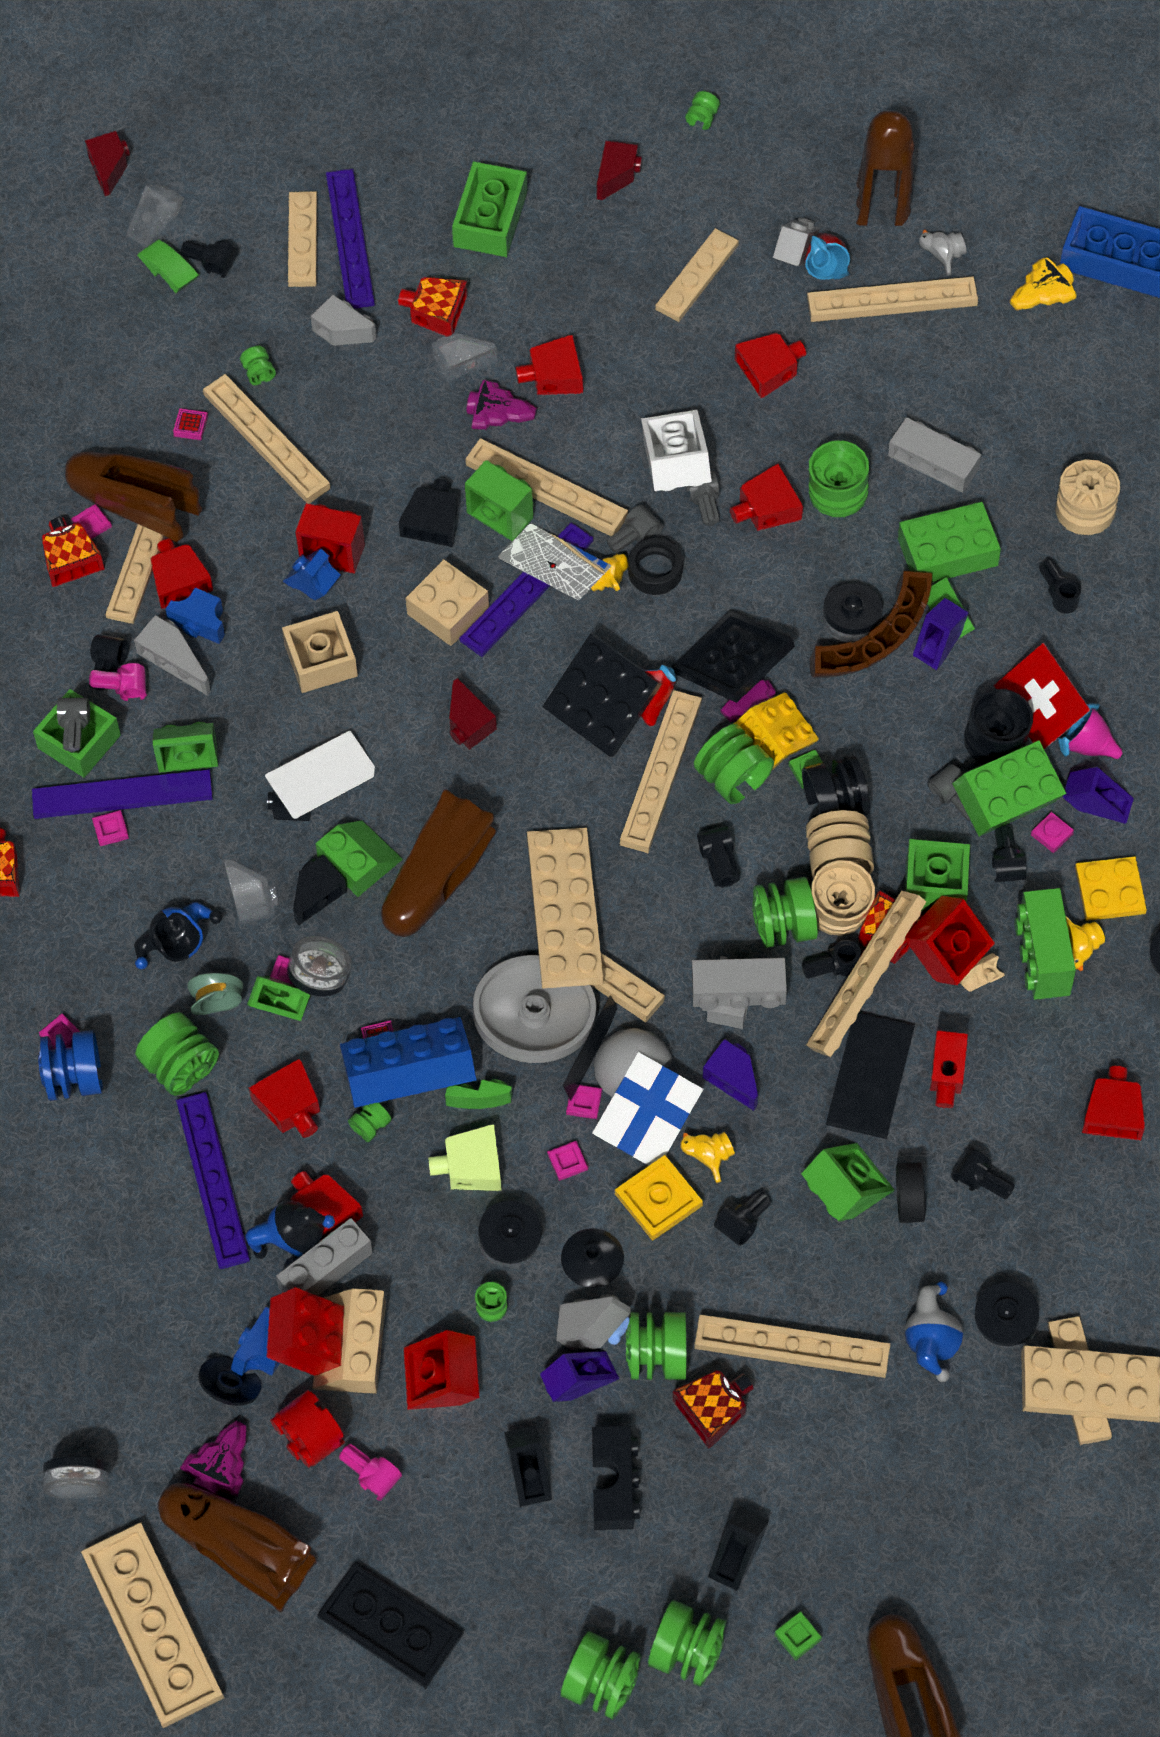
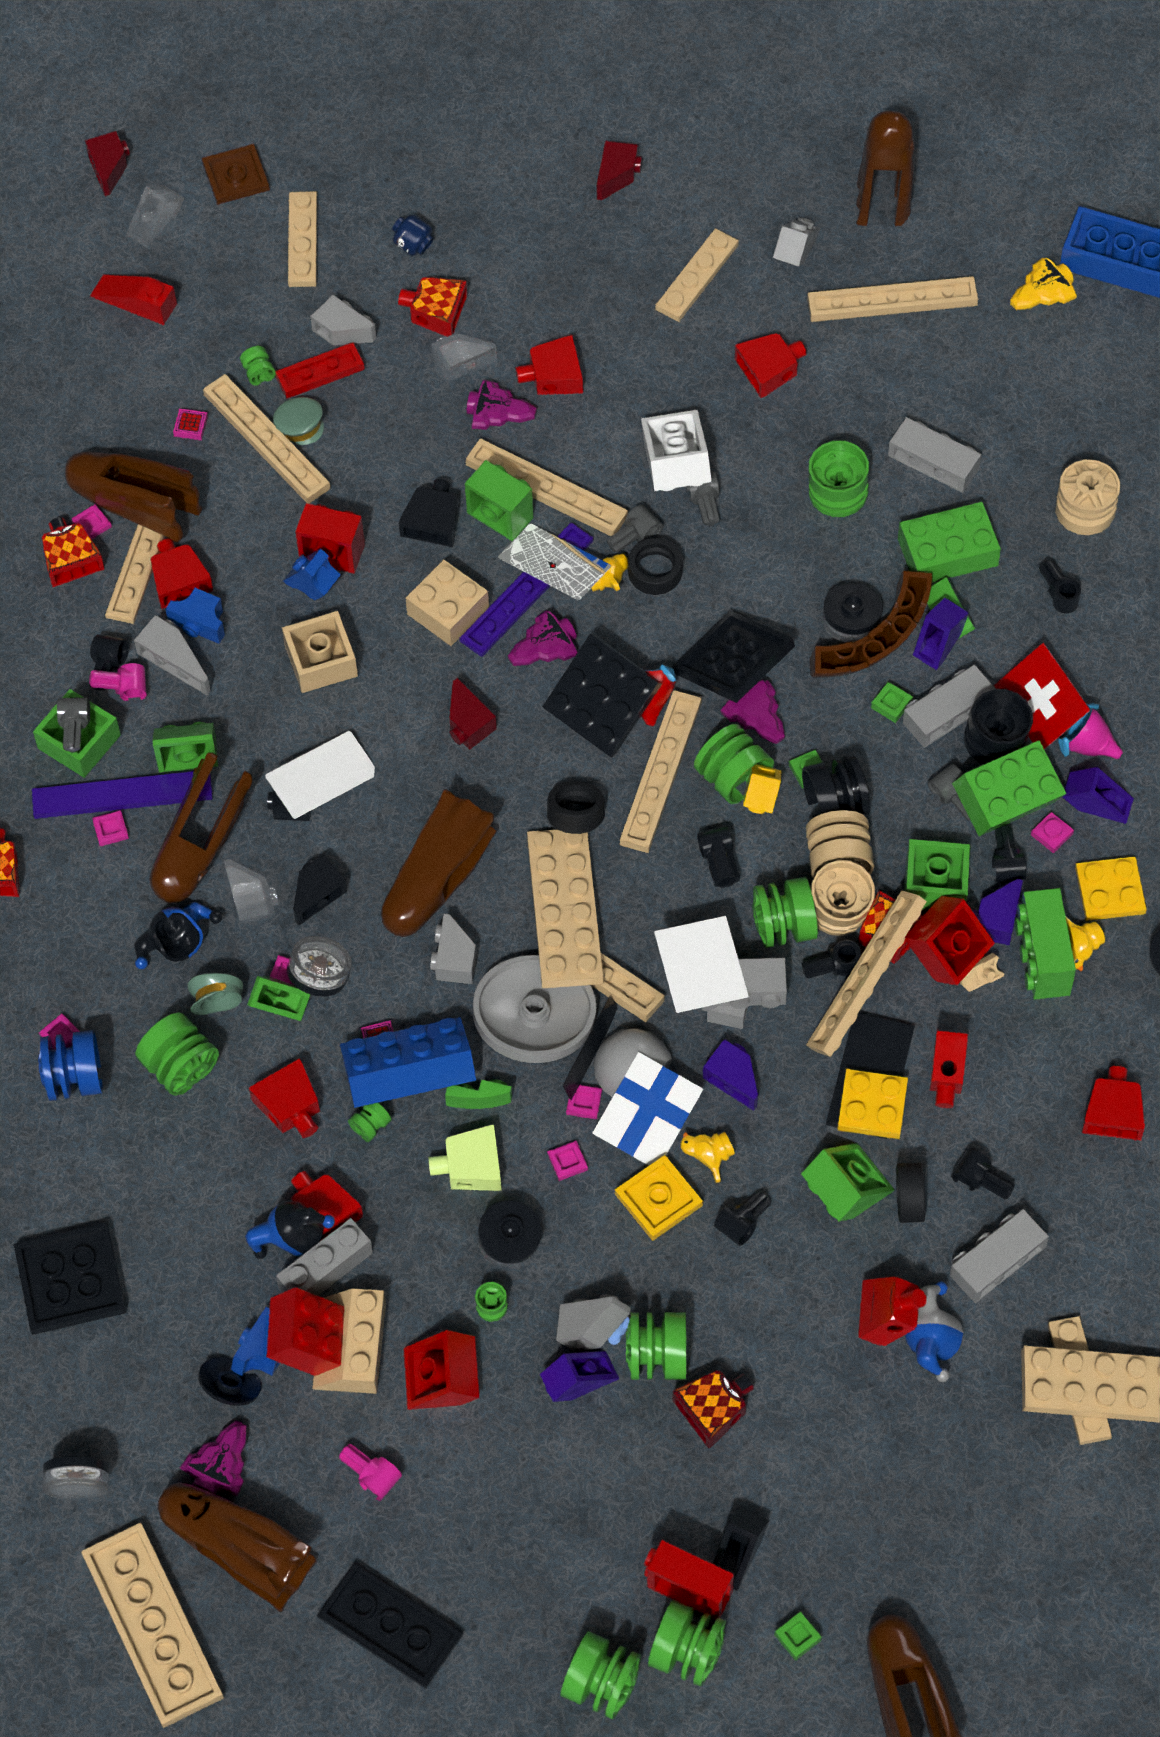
bright green slope [137,240,199,293] -> none
dark purple tile [176,1092,250,1270] -> none
black axle [181,240,237,278] -> none
red brick [270,1390,345,1468] -> none
bright green slope [315,821,402,897] -> none
dark purple tile [326,169,375,309] -> none
bright green brick [452,161,528,257] -> none
black slope [504,1425,552,1507] -> none
black dish [561,1228,624,1288] -> none
black arch [592,1426,640,1530] -> none
bright green wheel [685,91,720,130] -> none
tan plate [695,1315,890,1378] -> none
red torso [730,464,803,531] -> none
yellow bracket [734,693,819,770] -> none
dark azure hat [804,233,850,280] -> none
light grey animal [919,230,967,276] -> none
black piece [975,1282,1039,1350] -> none
none -> black plate [14,1222,126,1335]
none -> red slope [90,275,177,325]
none -> reddish brown piece [149,752,252,903]
none -> reddish brown tile [202,144,270,205]
none -> sand green piece [273,397,324,445]
none -> red plate [275,342,365,399]
none -> dark blue head [392,215,434,256]
none -> light grey slope [430,914,477,984]
none -> magenta rock [508,610,578,666]
none -> black tyre [547,781,604,834]
none -> red window [644,1540,734,1620]
none -> white sticker [654,916,749,1013]
none -> yellow brick [743,764,781,814]
none -> yellow plate [838,1069,908,1139]
none -> red torso [858,1277,927,1346]
none -> bright green plate [871,682,913,723]
none -> light grey brick [903,665,996,748]
none -> light grey brick [950,1209,1049,1303]
none -> dark purple slope [973,879,1023,946]

